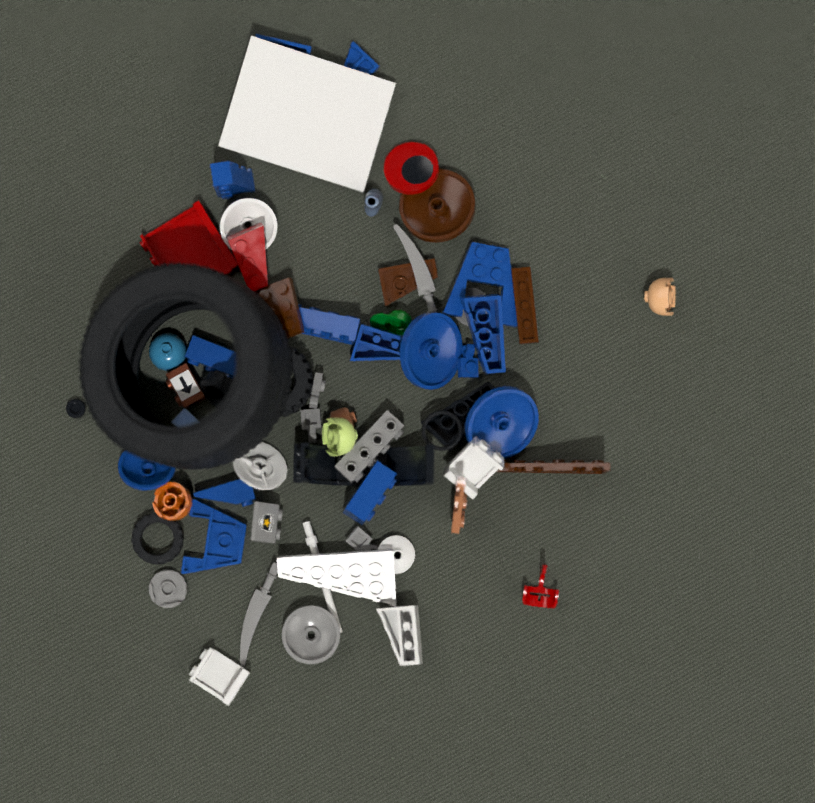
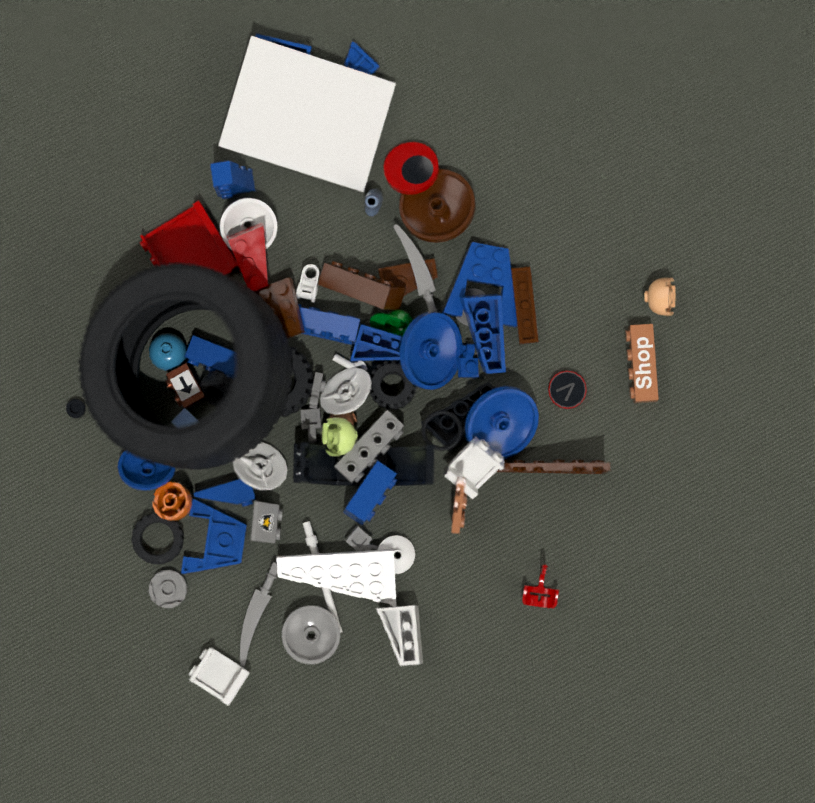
none -> white piece [296,264,320,303]
none -> reddish brown wedge [318,261,406,310]
none -> white piece [320,368,372,415]
none -> white bar [333,354,368,371]
none -> black tyre [370,360,417,410]
none -> black tile [548,371,587,409]
none -> nougat brick [625,324,659,403]

